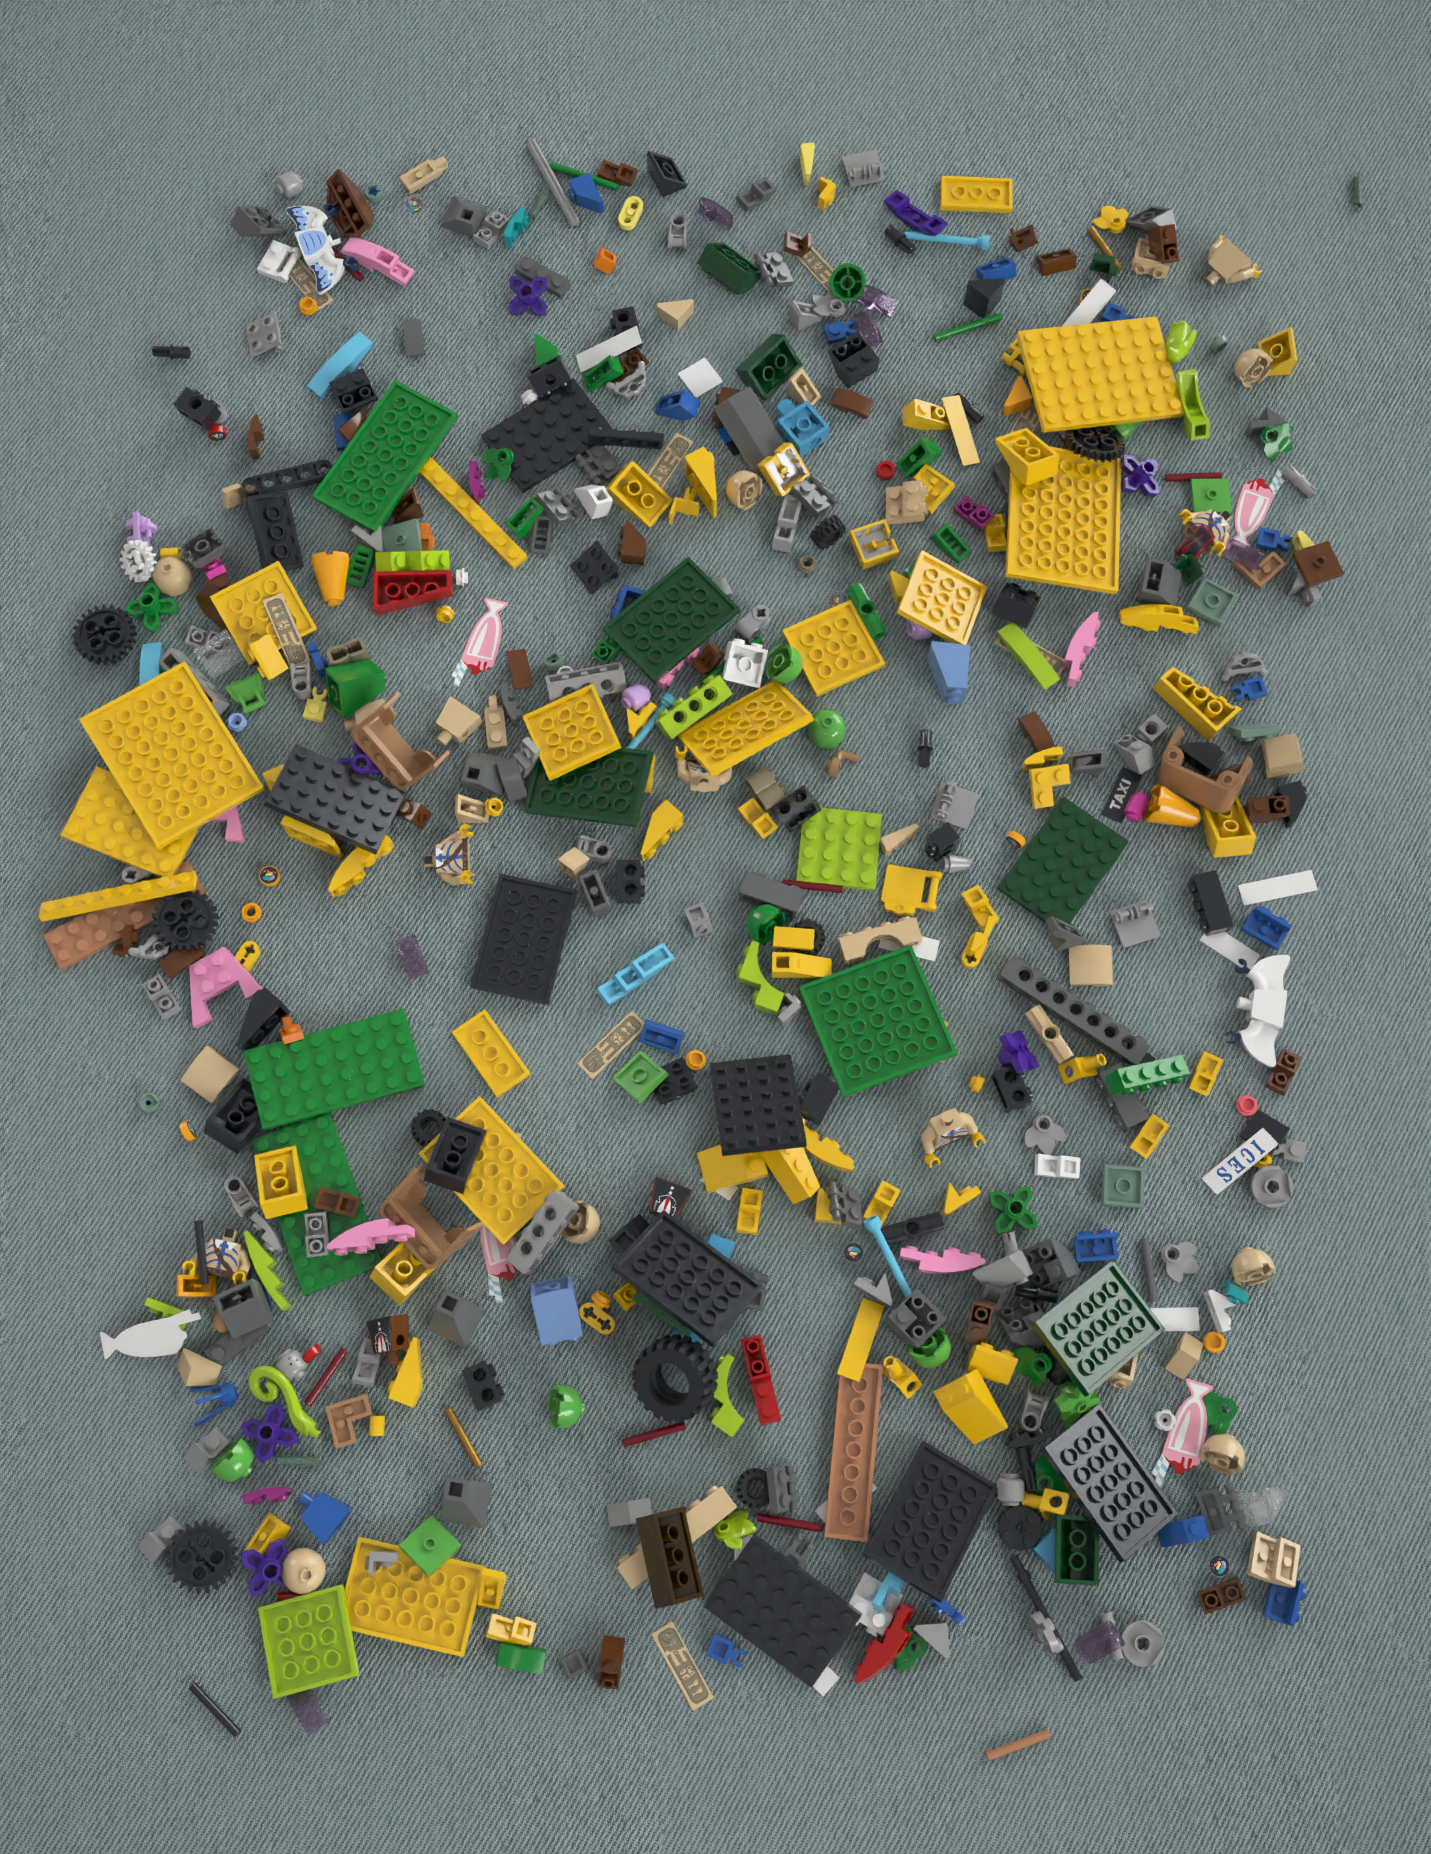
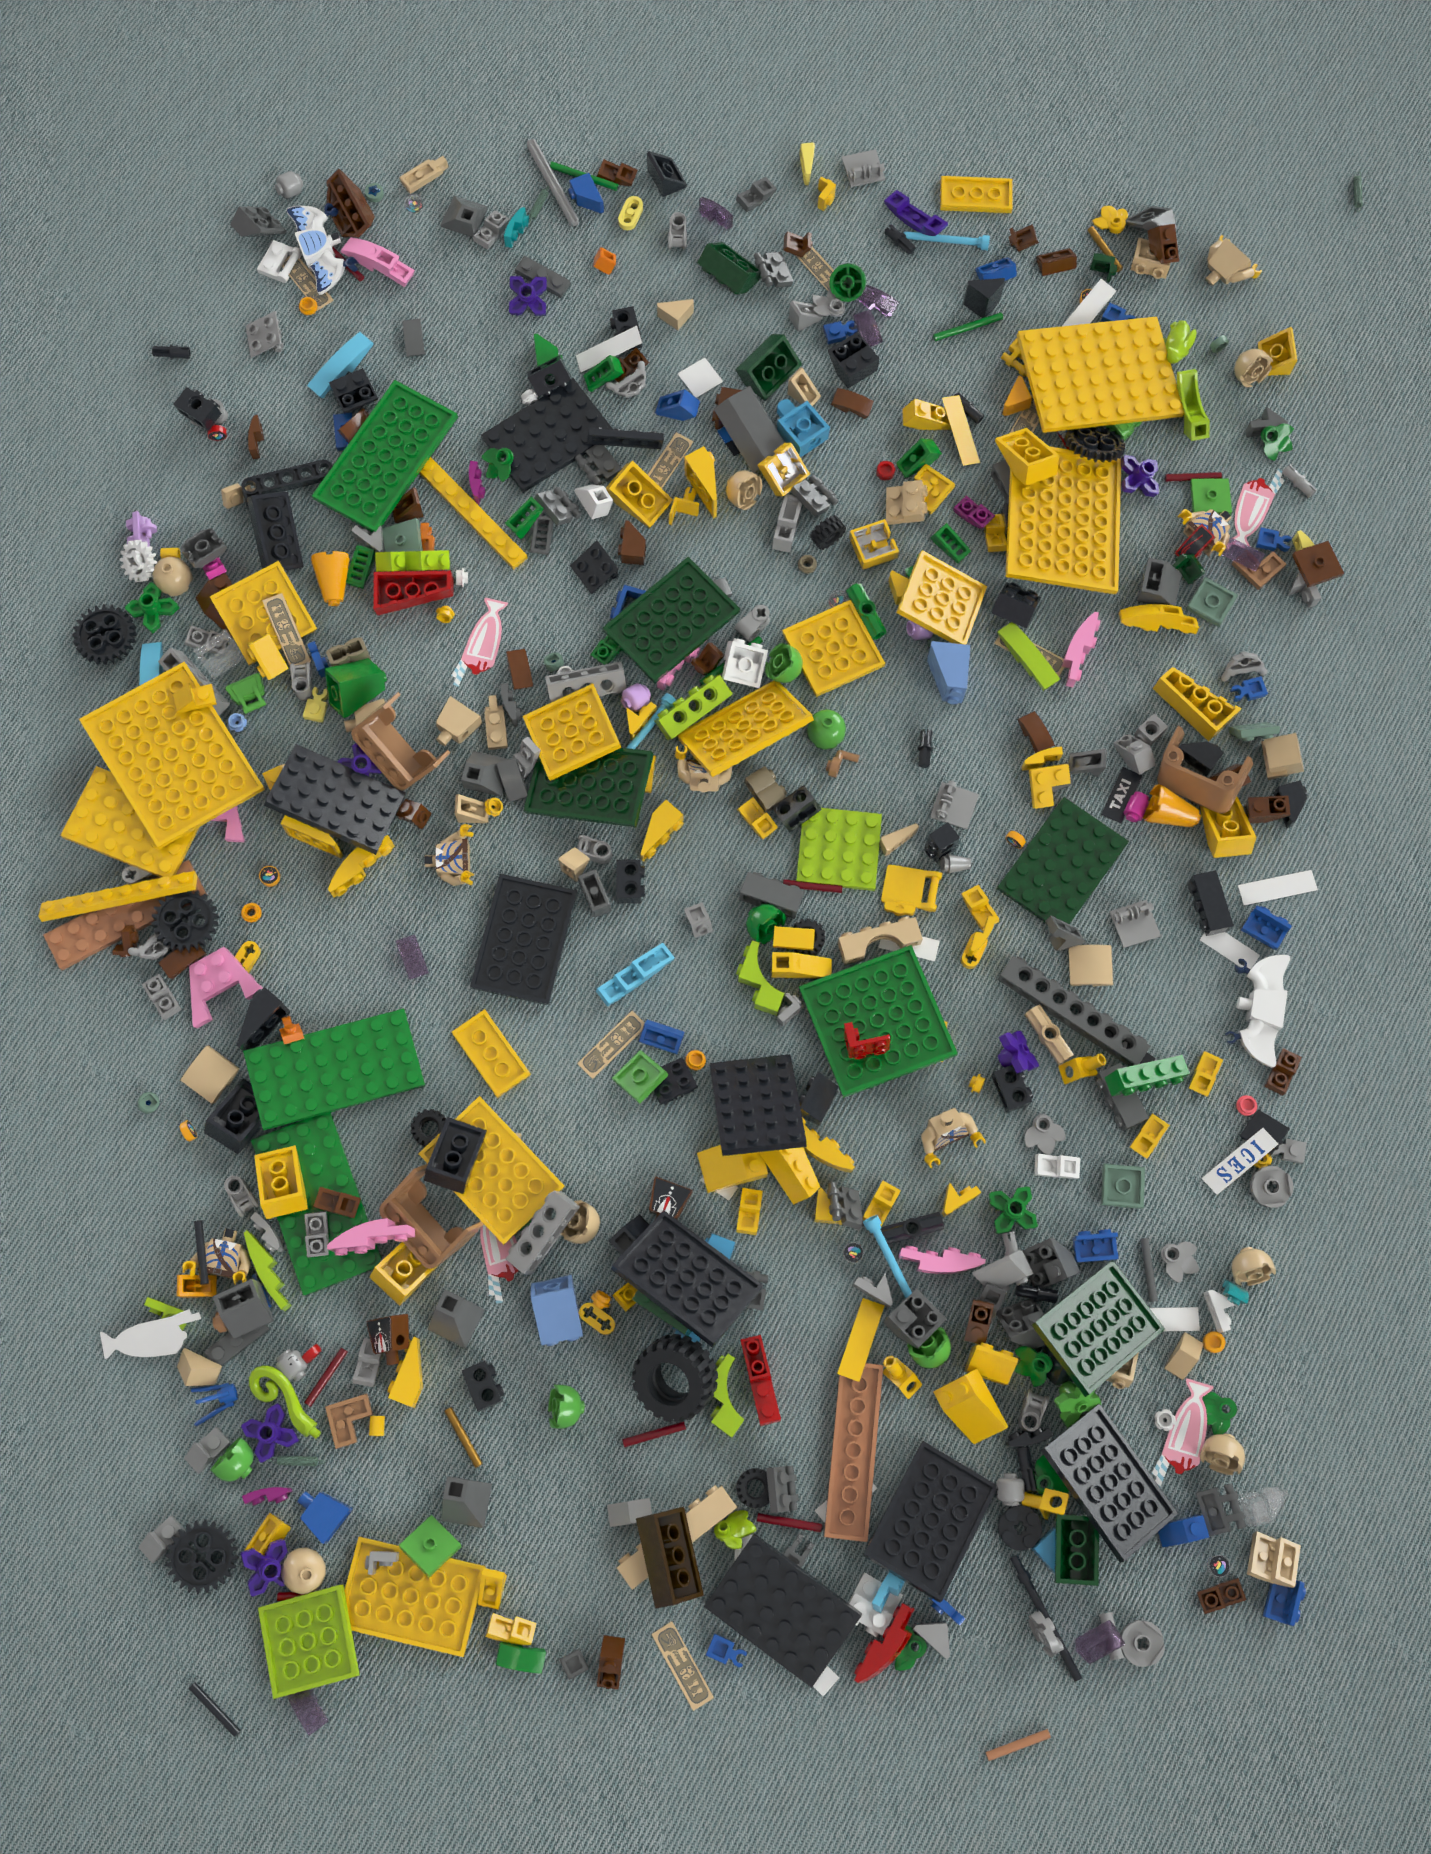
none -> yellow slope [173,683,217,714]
none -> red bracket [844,1022,890,1059]

